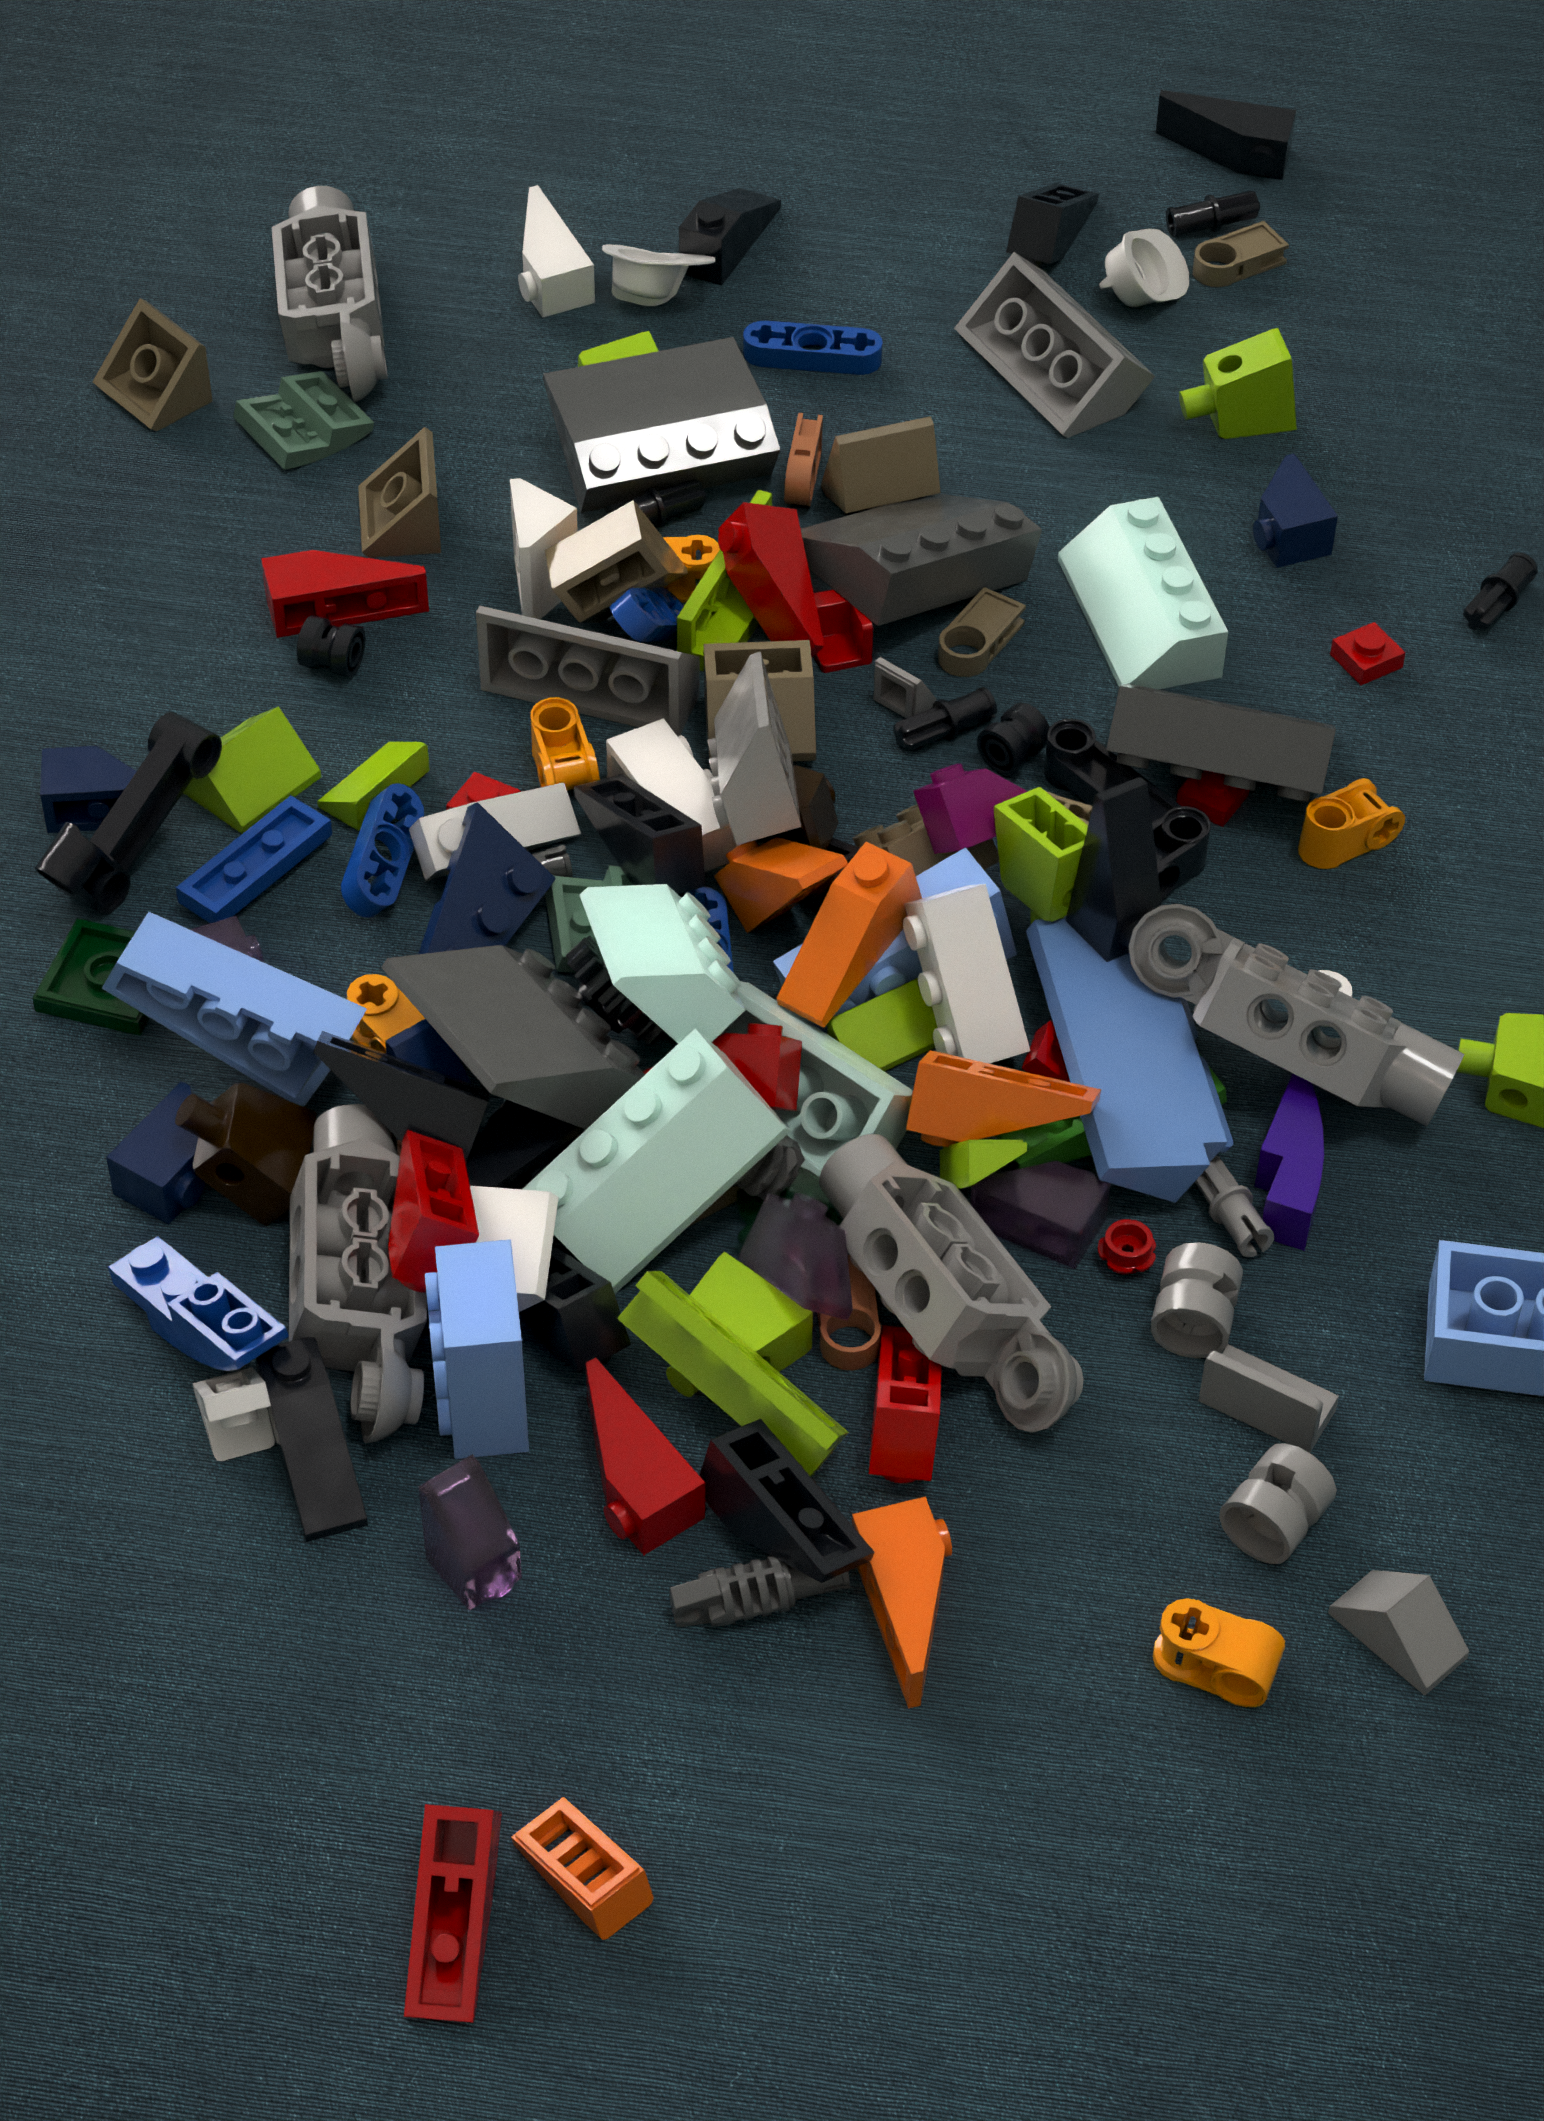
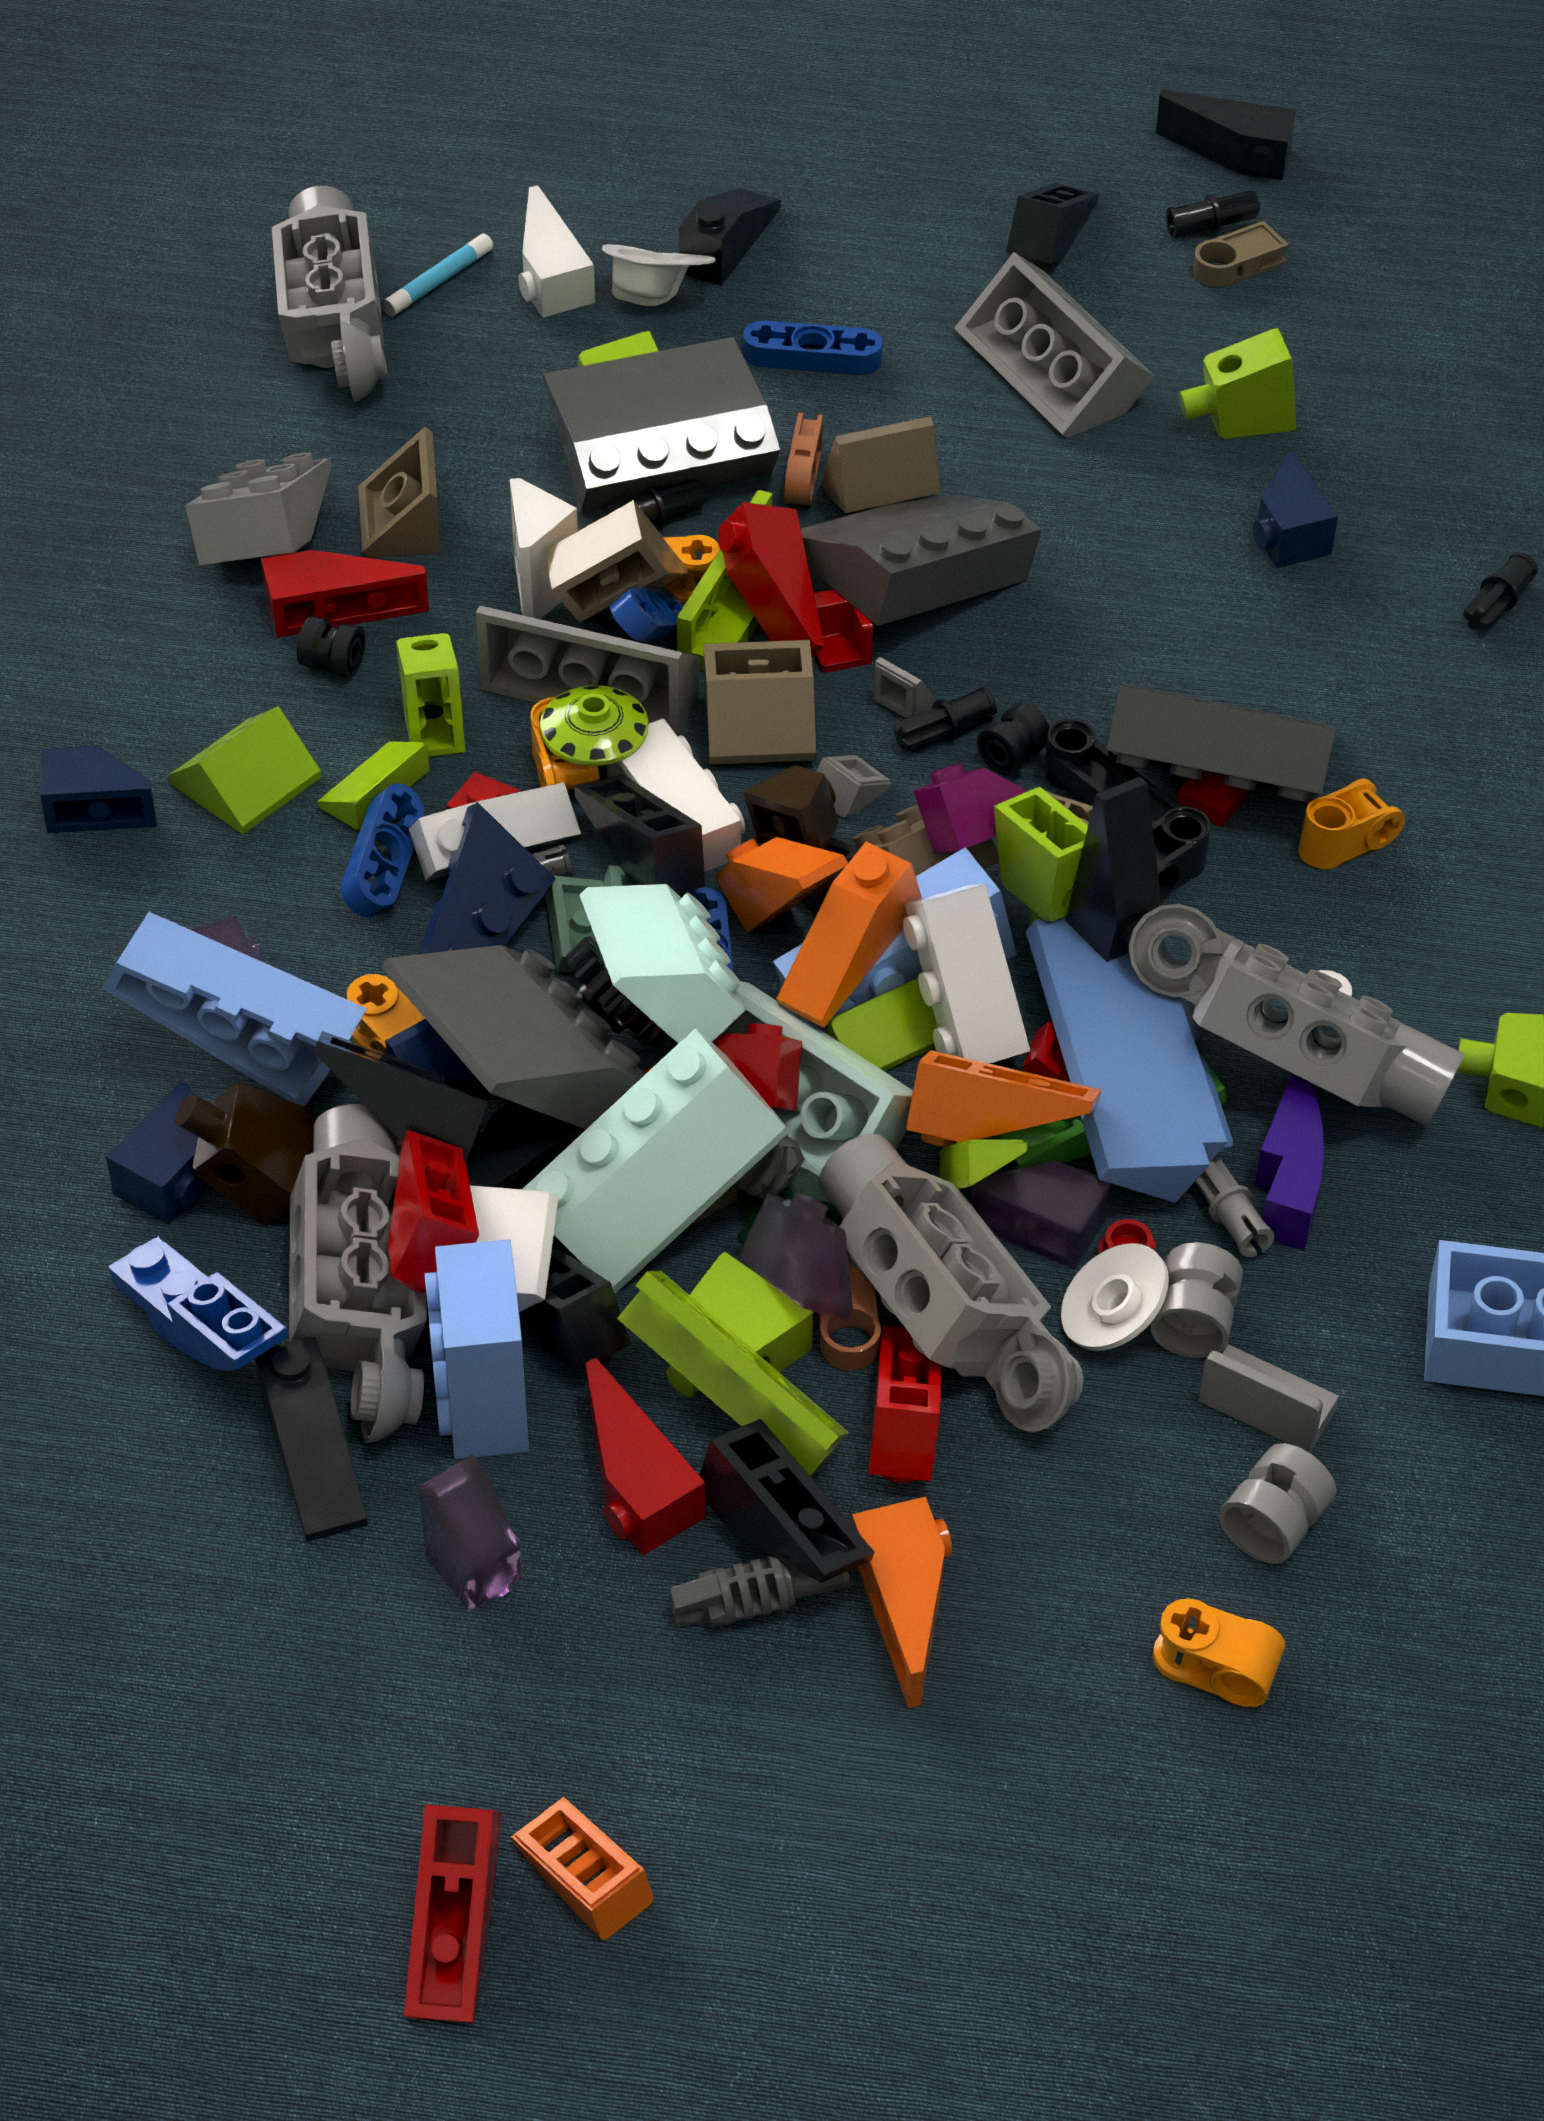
dark green tile [32,918,150,1036] -> none
black piece [34,712,222,915] -> none
dark tan slope [93,298,213,431] -> none
blue plate [176,795,332,928] -> none
white slope [192,1367,275,1461] -> none
sand green slope [233,371,374,470] -> none
light grey slope [707,652,801,846] -> none
dark tan piece [938,587,1026,677] -> none
light aqua slope [1058,497,1228,690] -> none
white piece [1099,228,1189,307] -> none
light grey slope [1328,1570,1470,1696] -> none
red plate [1330,622,1406,686] -> none
none -> light grey slope [185,453,332,565]
none -> medium azure bar [382,233,493,317]
none -> lime torso [396,633,466,757]
none -> lime dish [540,685,648,766]
none -> light grey slope [816,755,892,818]
none -> white dish [1061,1243,1169,1351]

